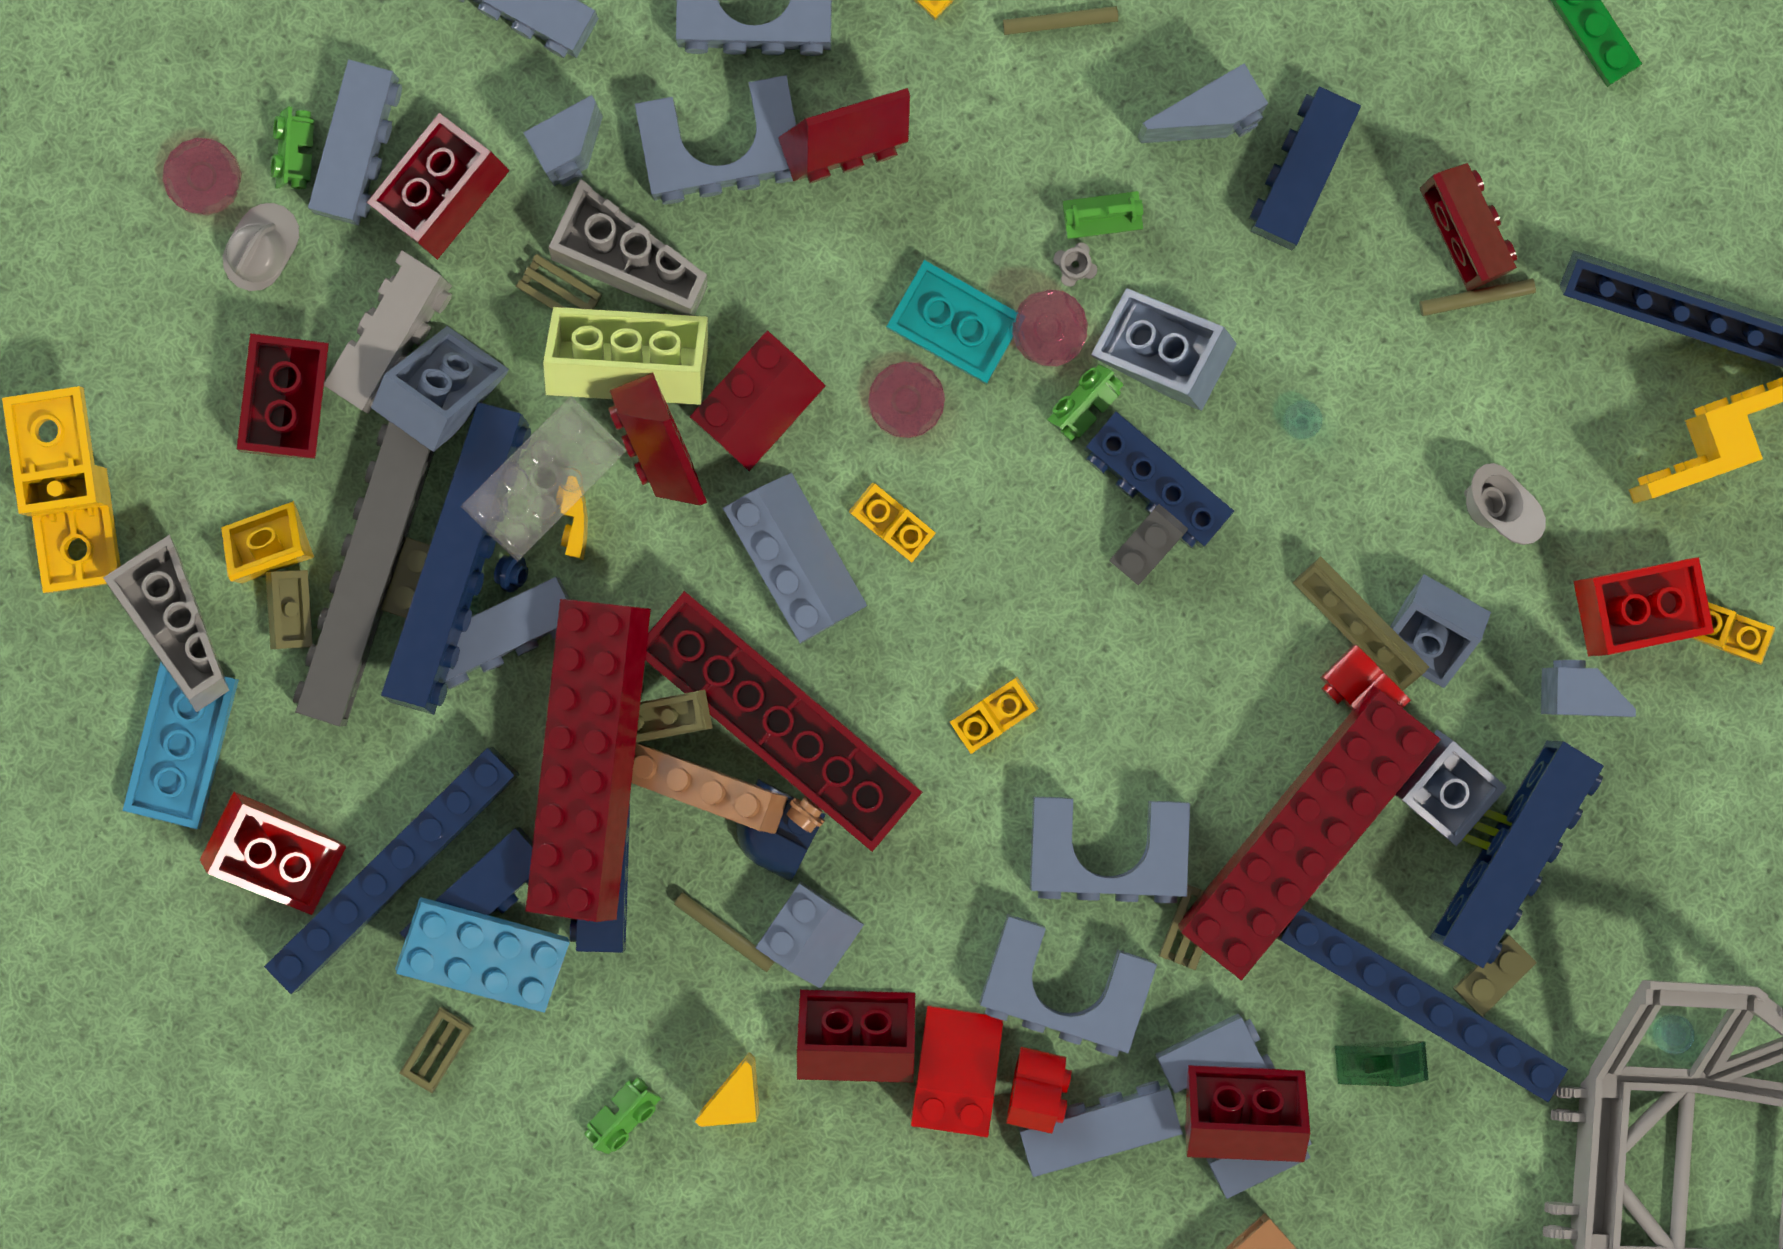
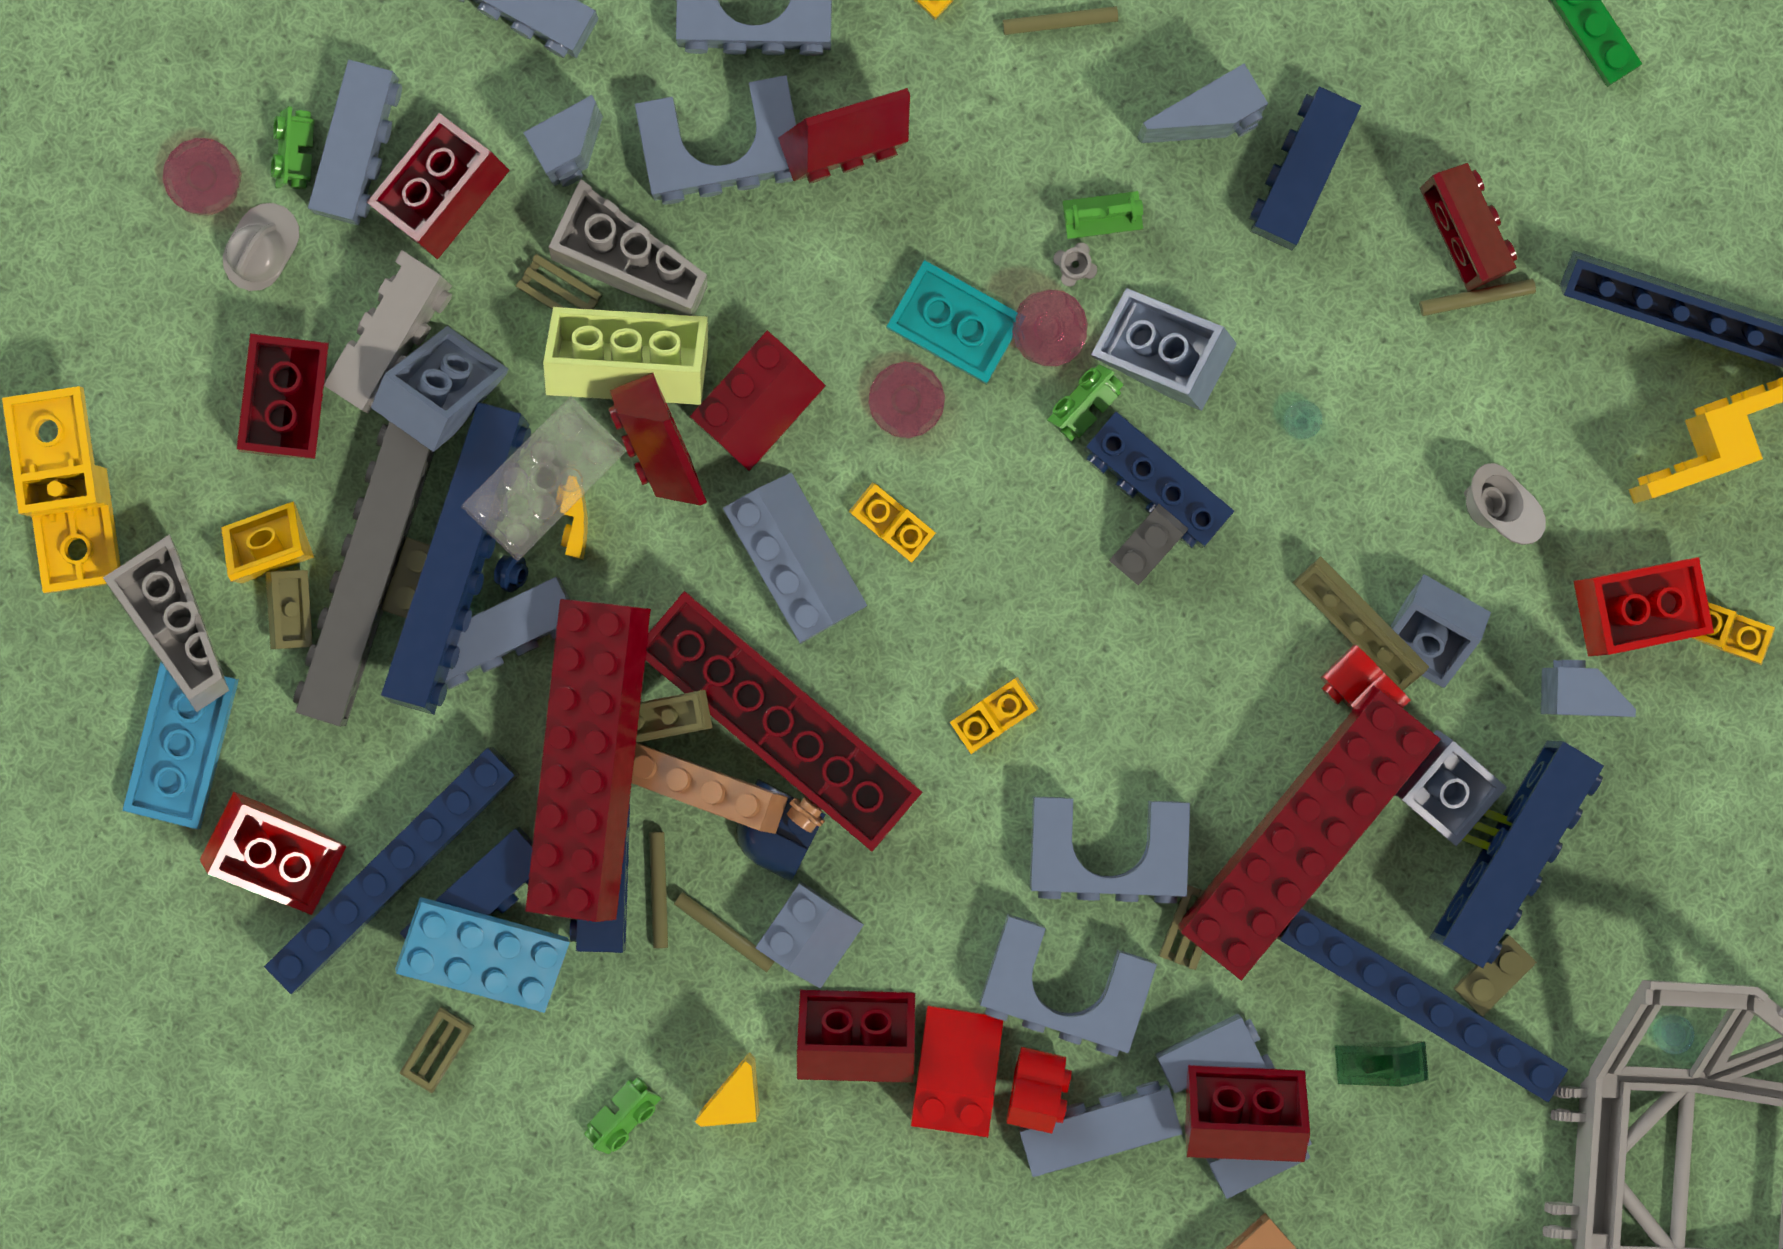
none -> olive bar [649,832,668,948]

